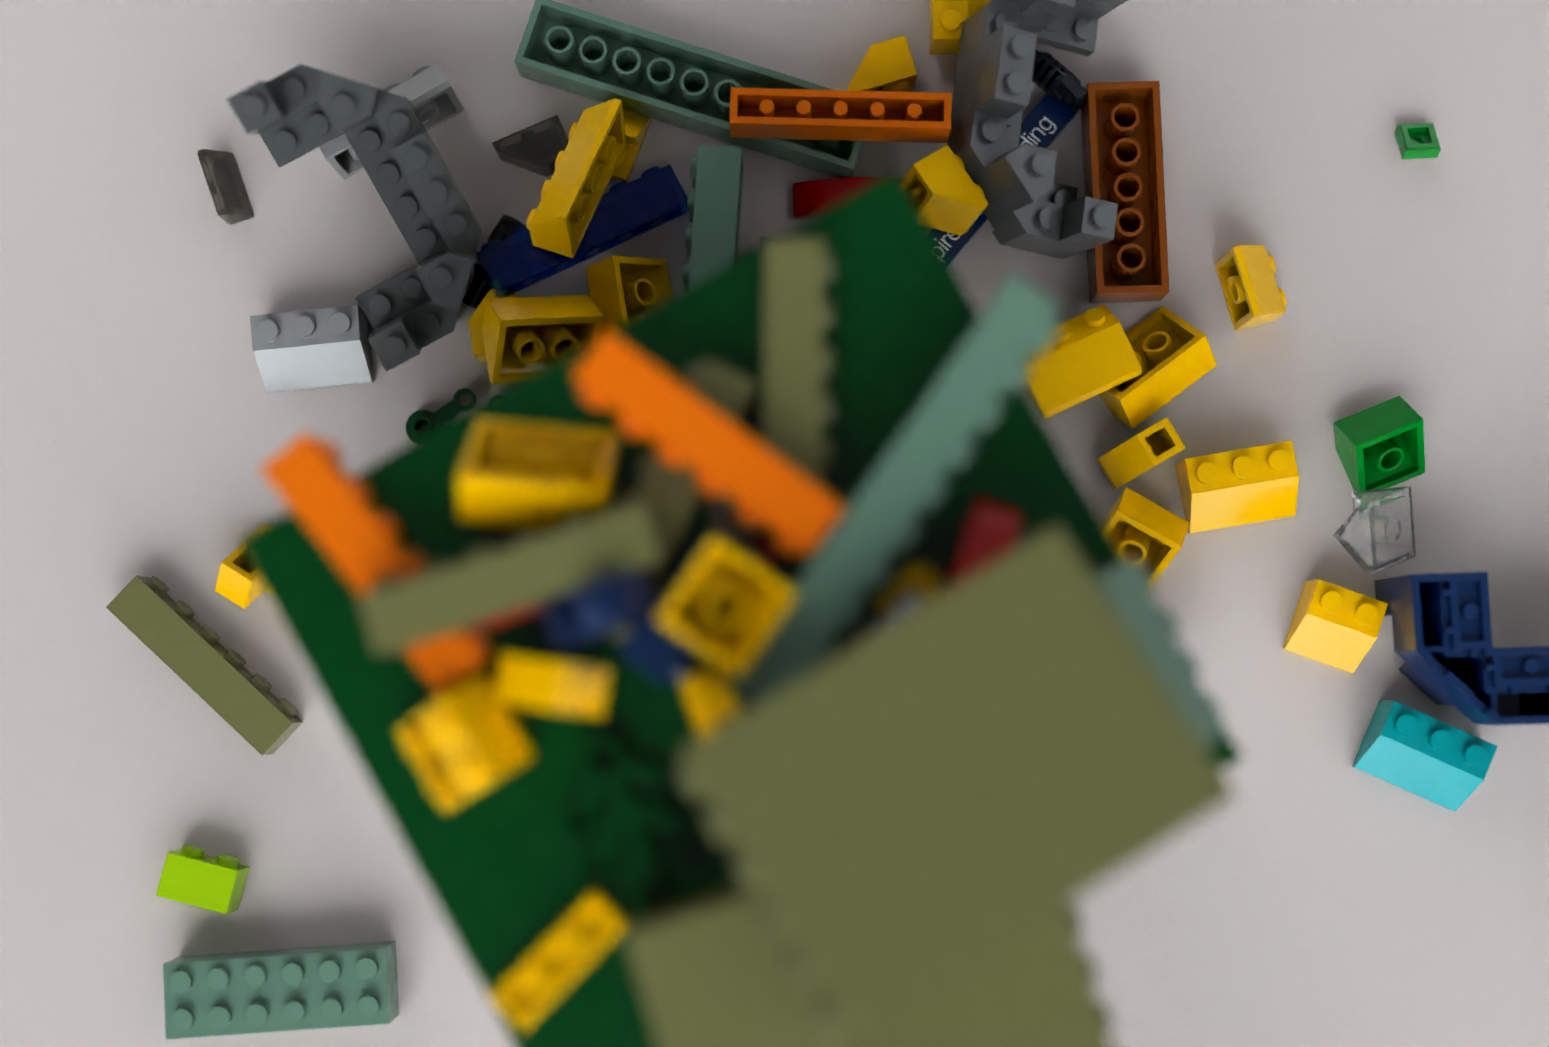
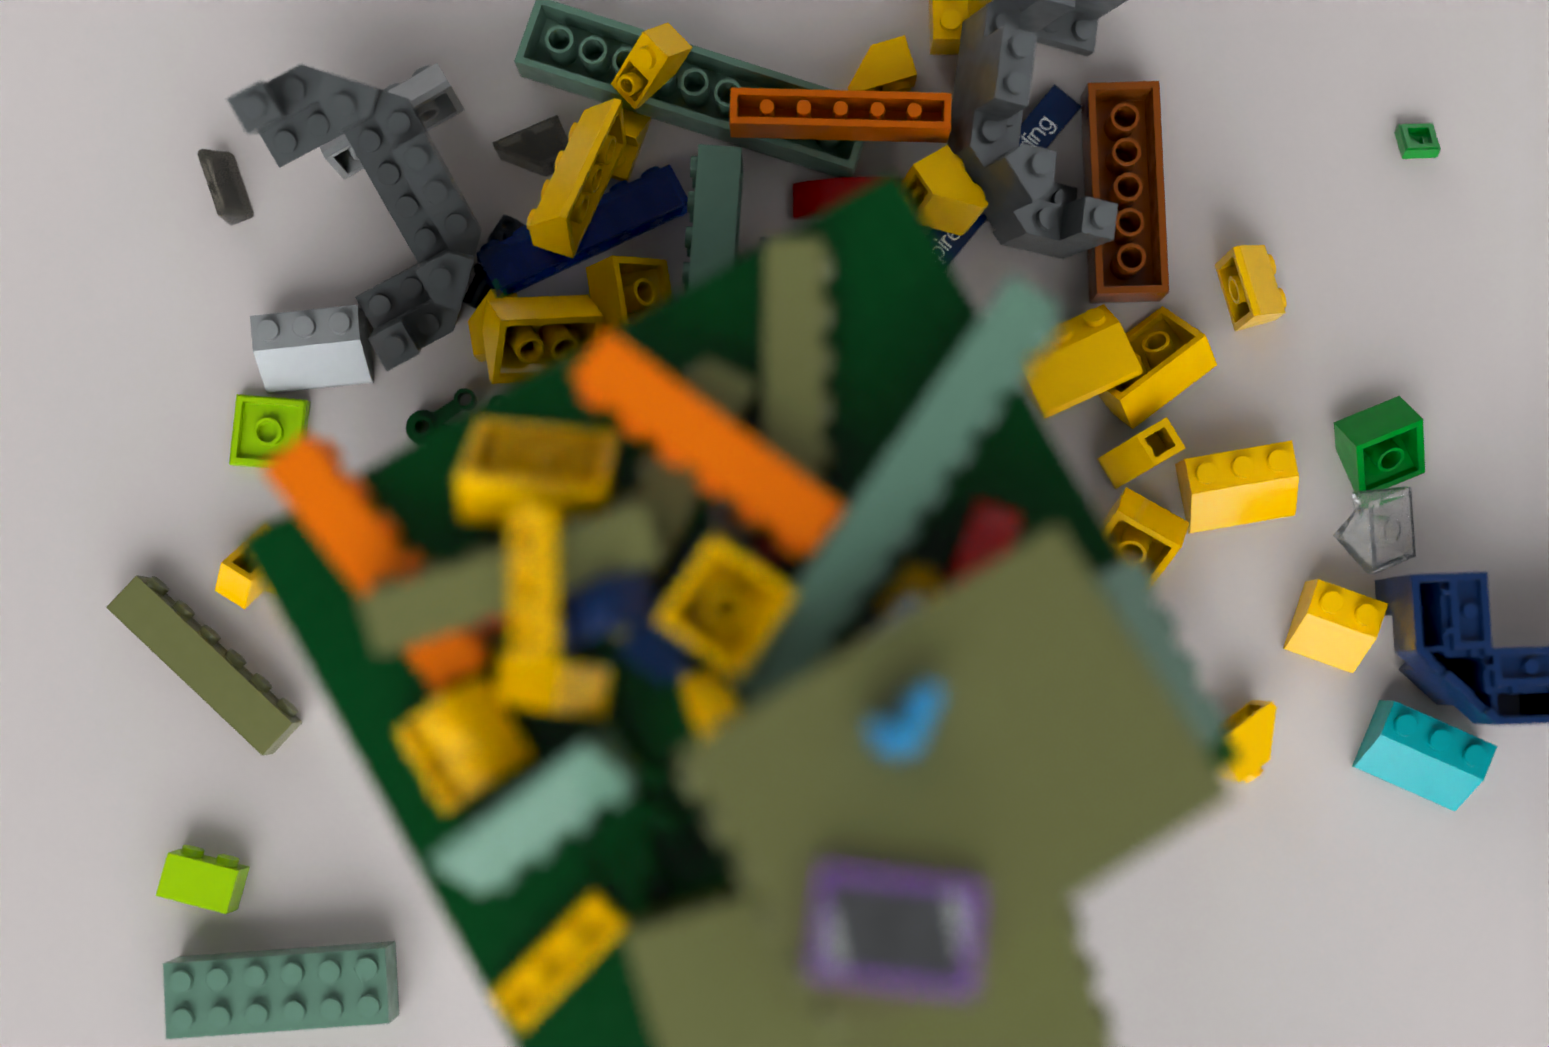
black hinge [1032,49,1087,112] -> none
none -> lime tile [229,394,310,468]
none -> sand green slope [428,725,646,895]
none -> yellow plate [509,505,559,661]
none -> yellow slope [611,22,693,109]
none -> tile [806,864,985,998]
none -> dark azure bracket [864,682,945,760]
none -> yellow slope [1220,700,1277,783]

